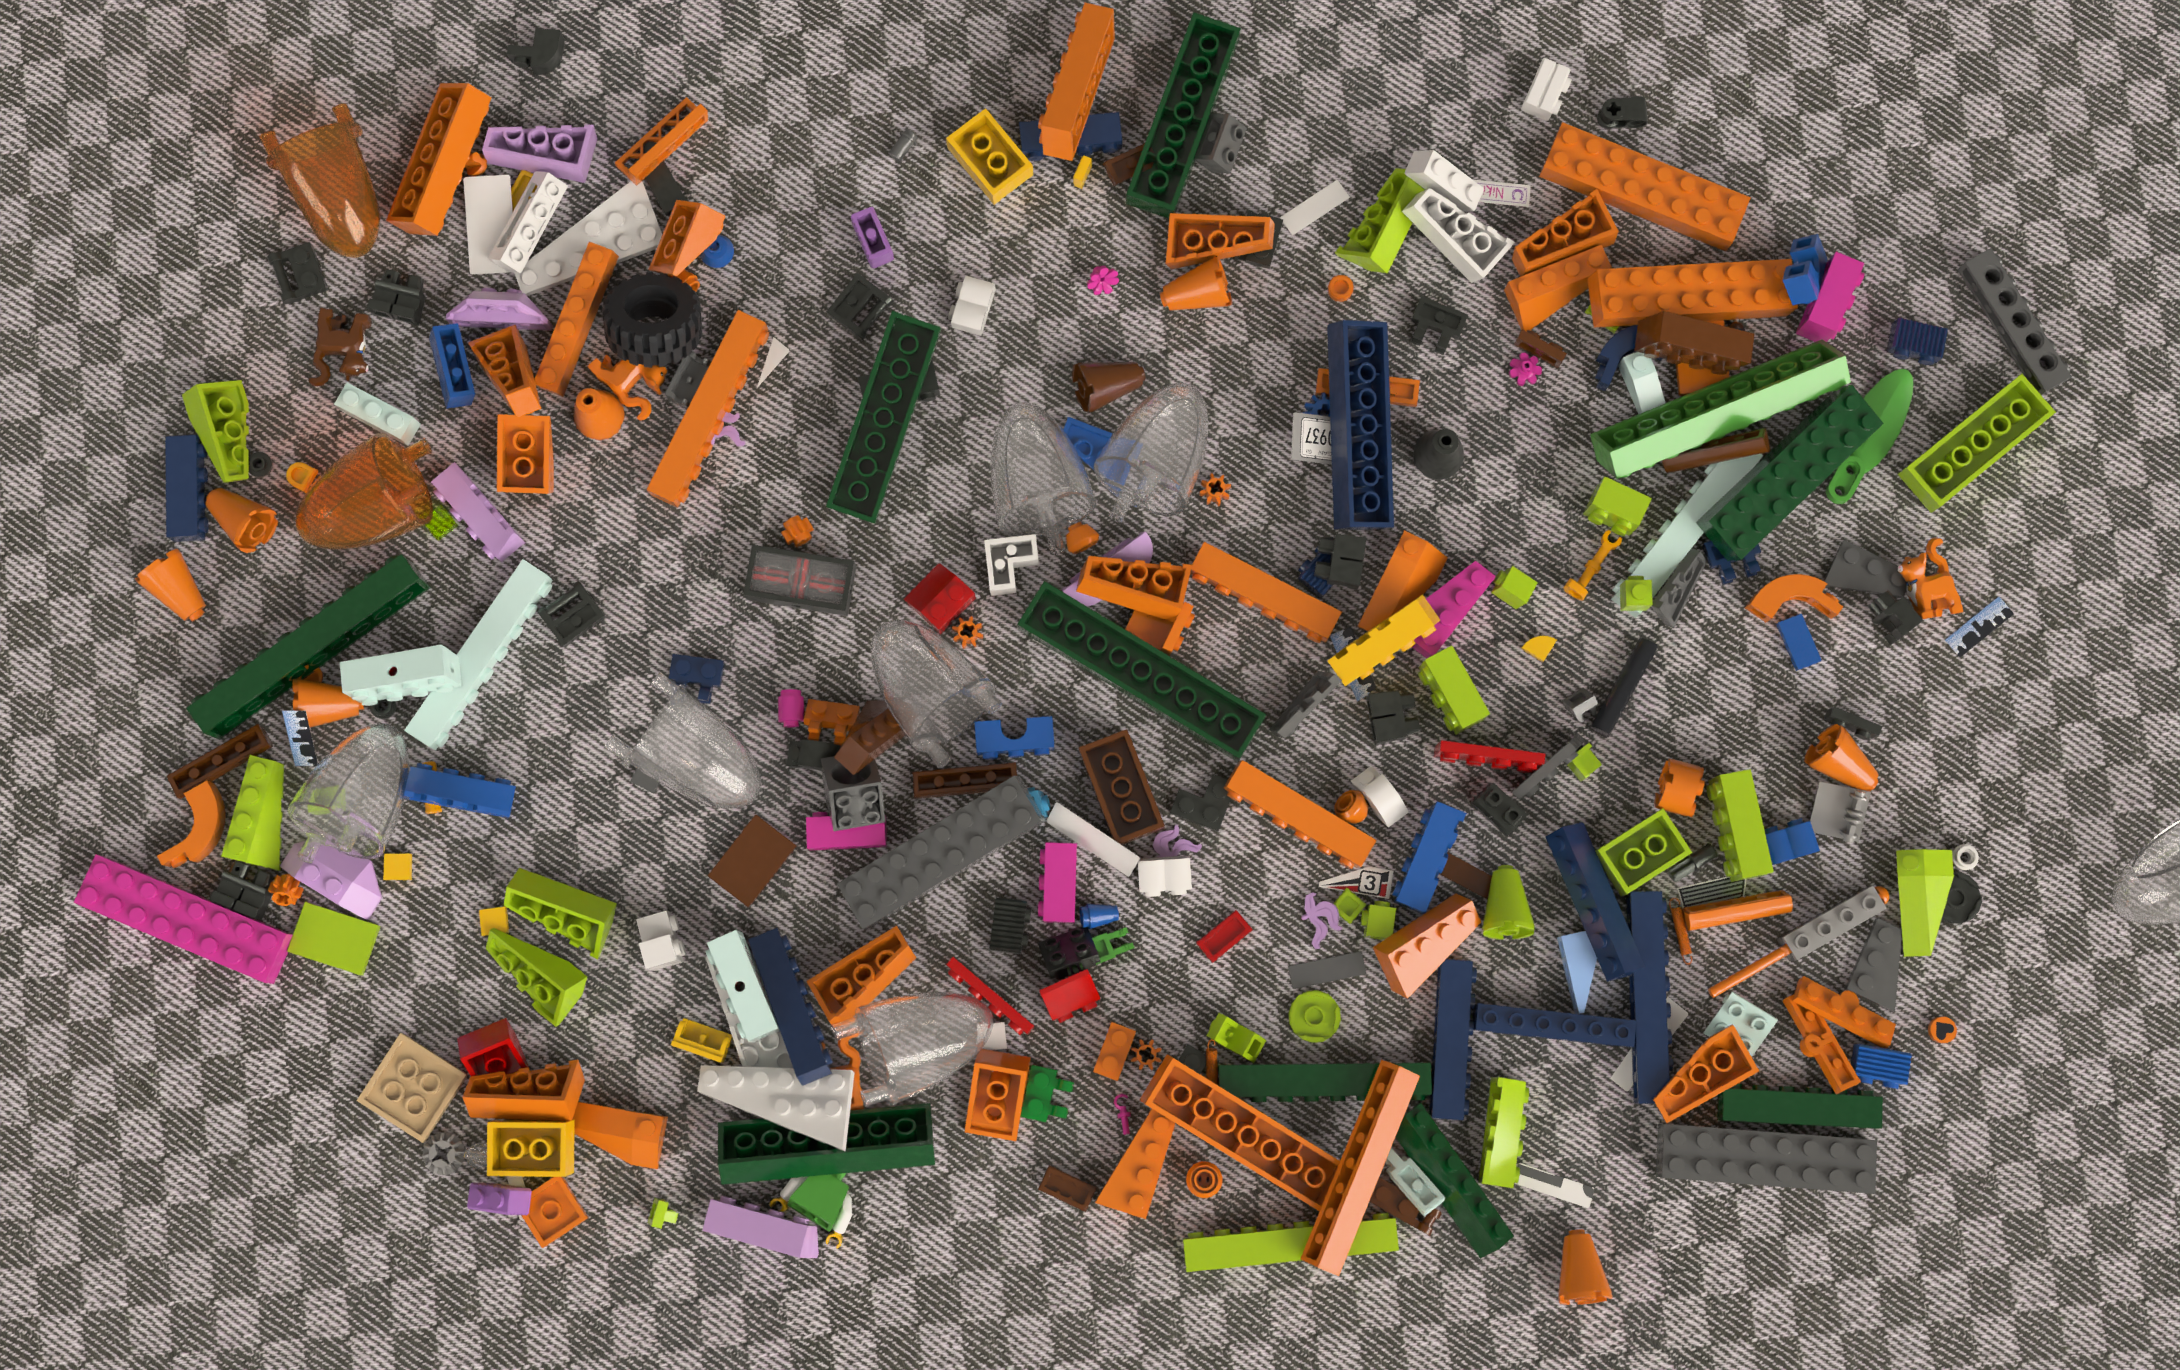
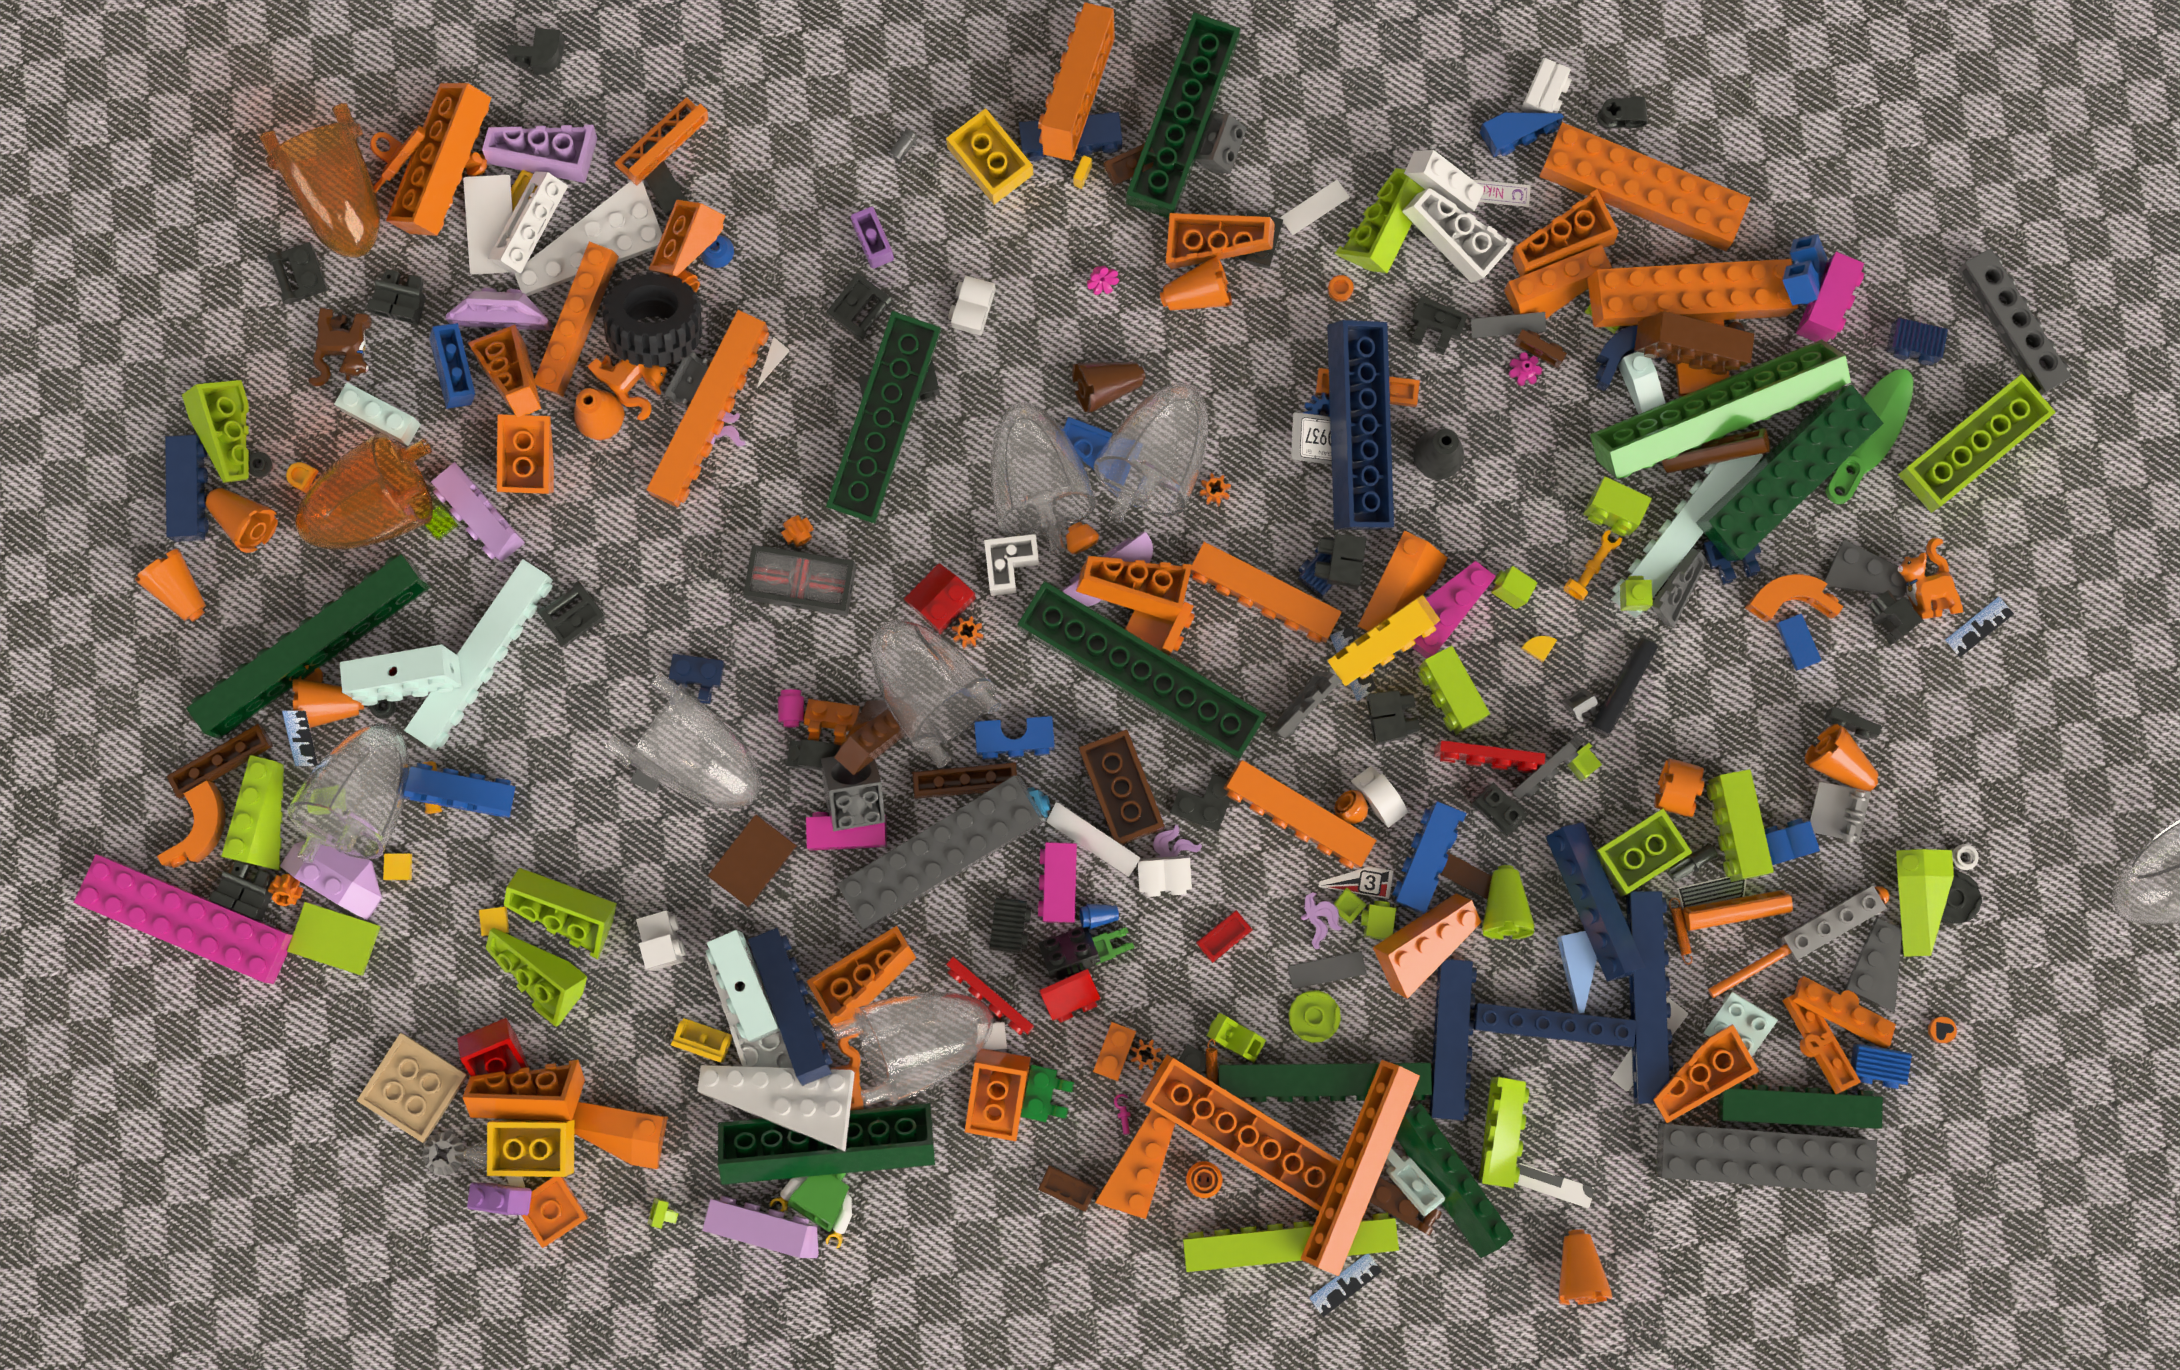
none -> orange piece [370,125,426,193]
none -> sticker [1309,1254,1382,1317]
none -> dark grey sticker [1471,312,1546,338]
none -> blue slope [1480,112,1564,158]

